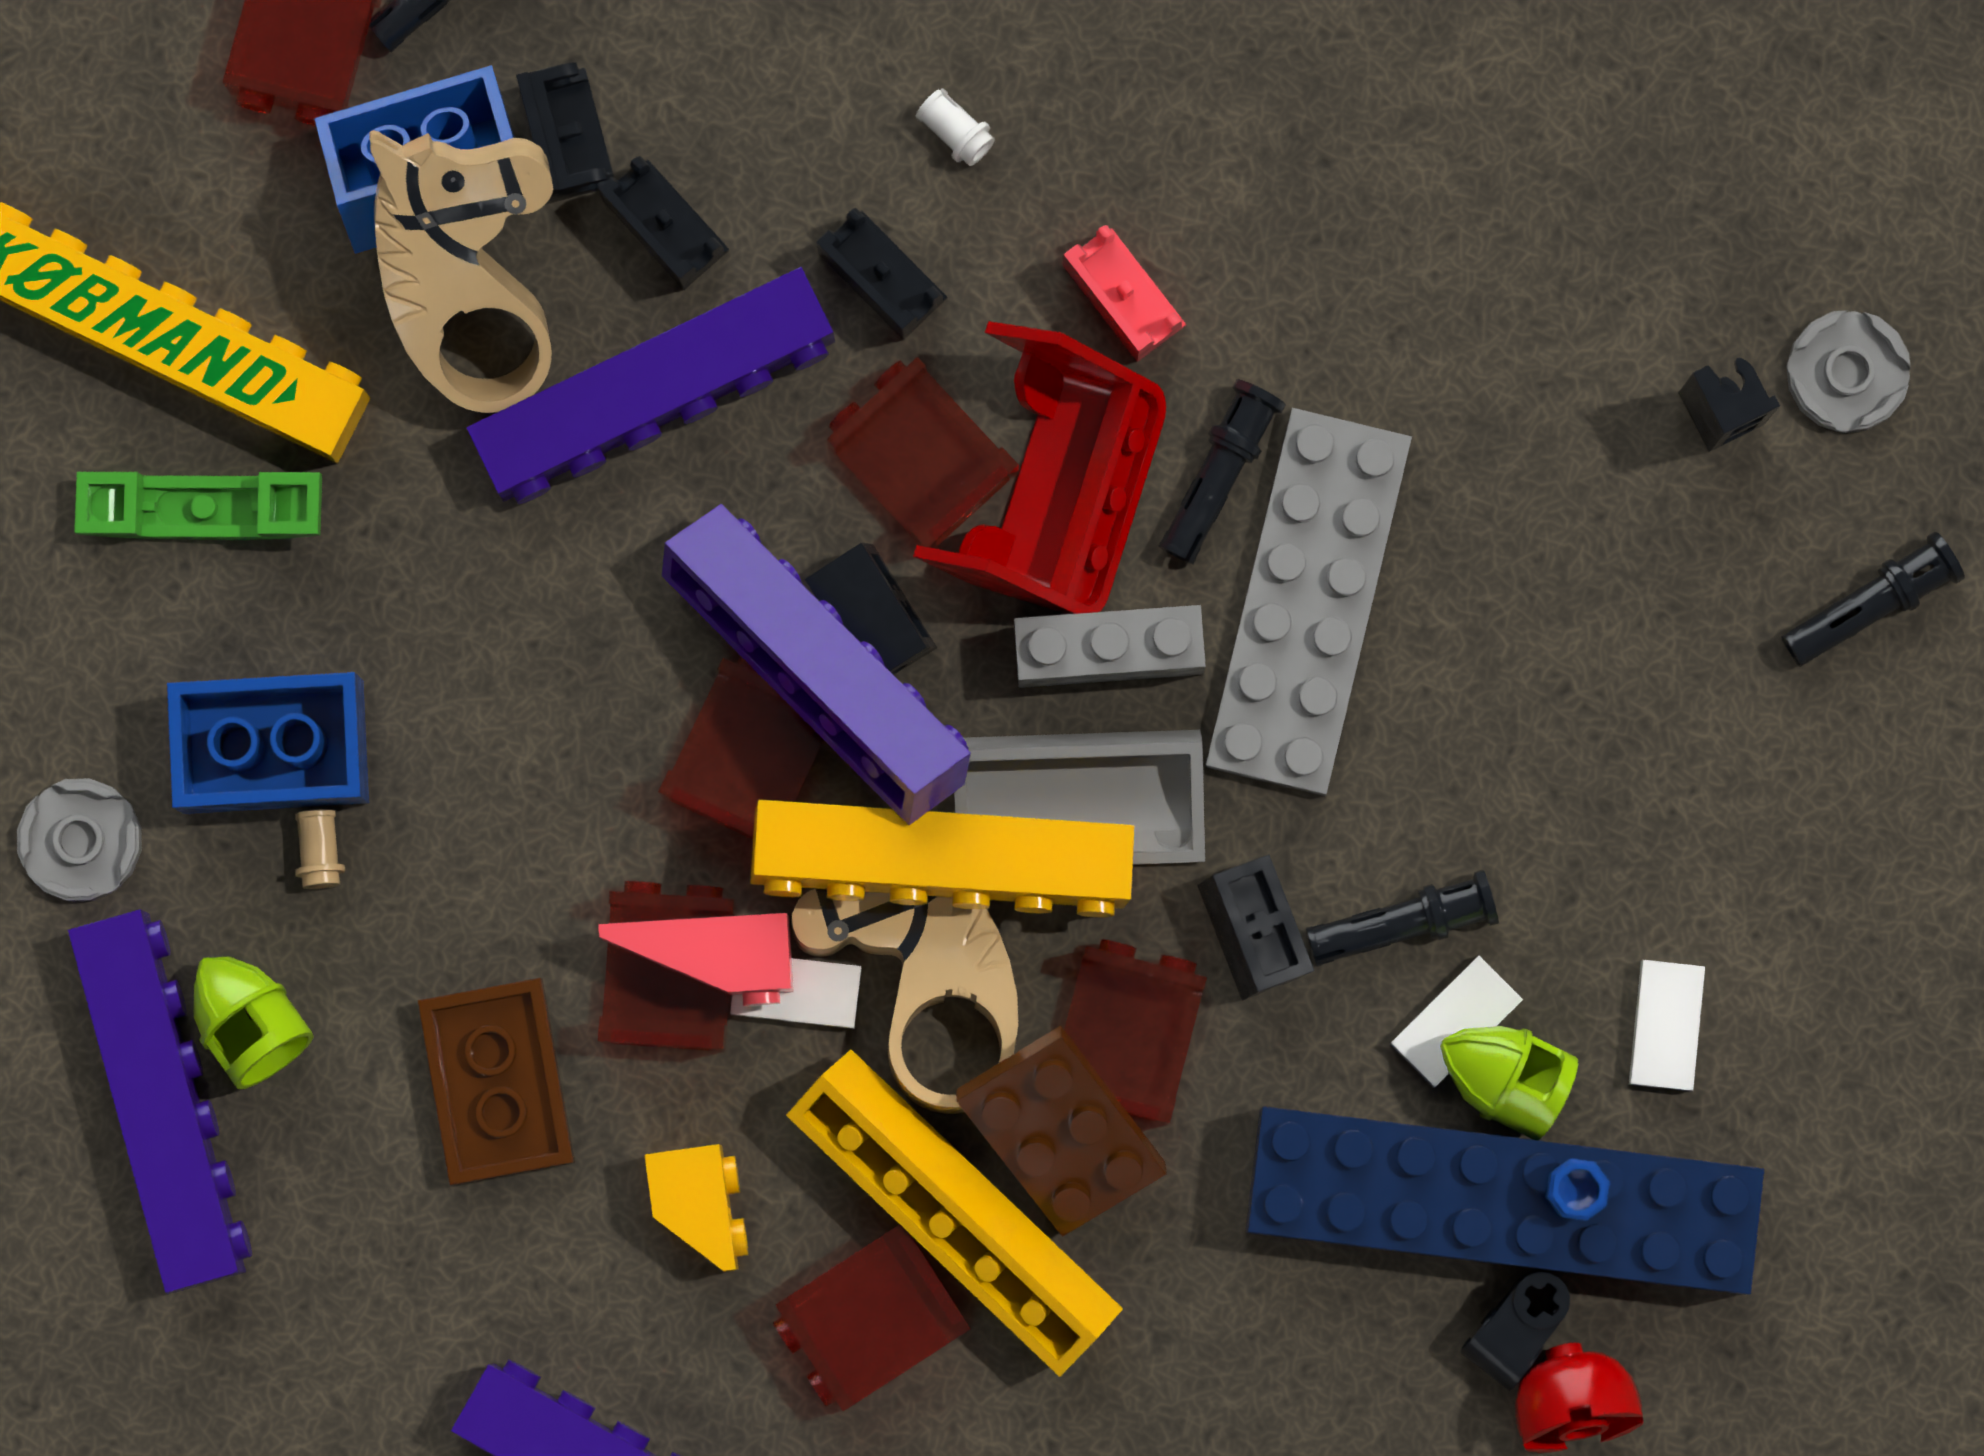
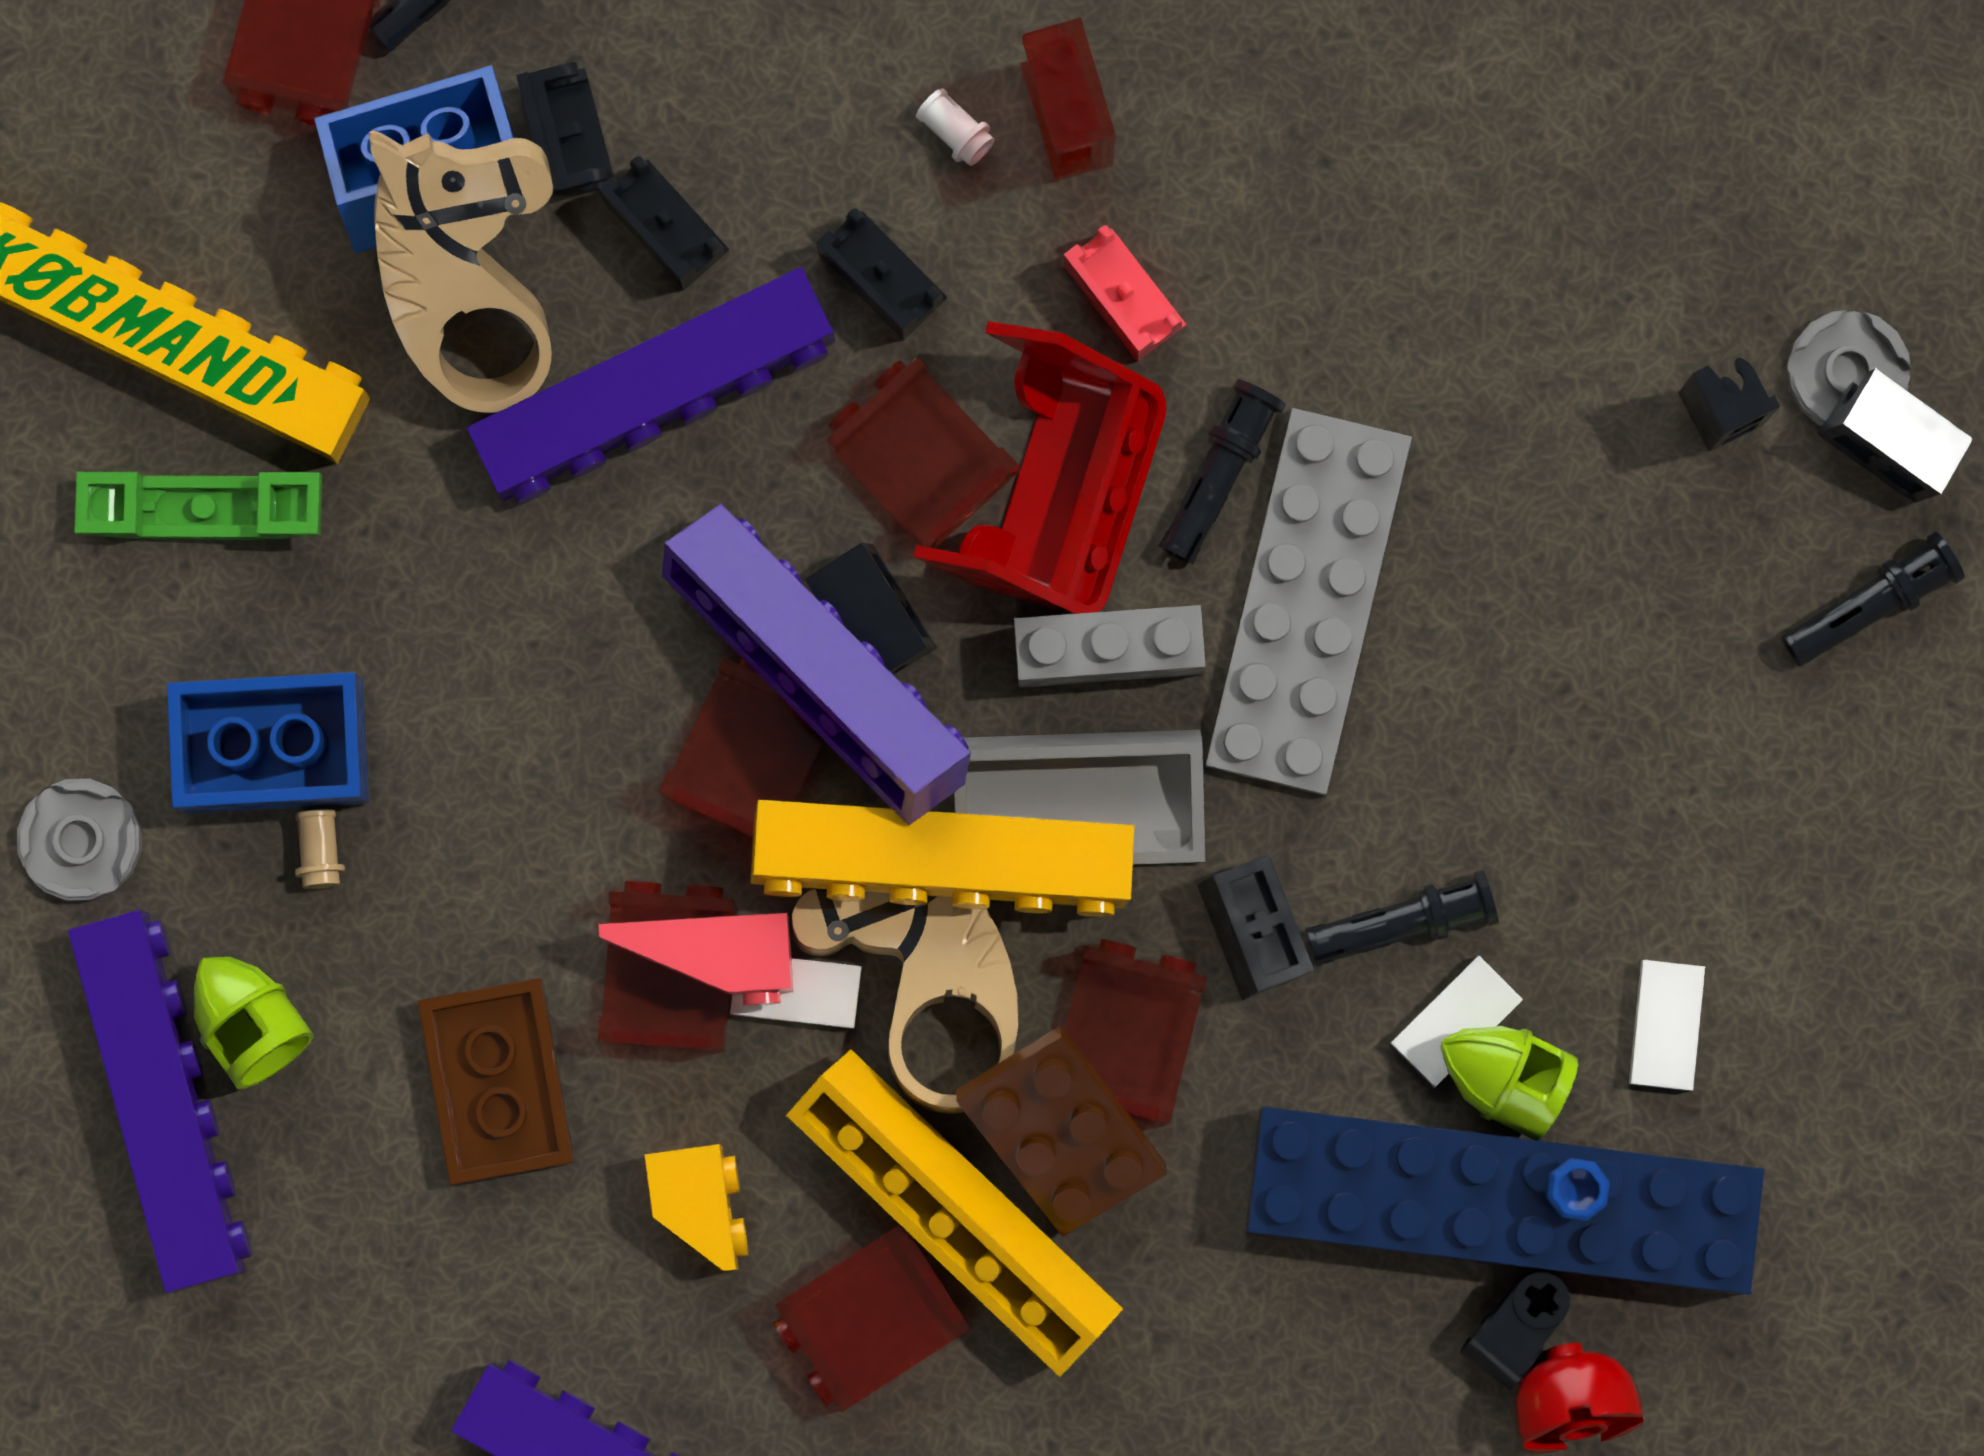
none -> clear red panel [1020,17,1116,182]
none -> hinge [1817,368,1973,503]

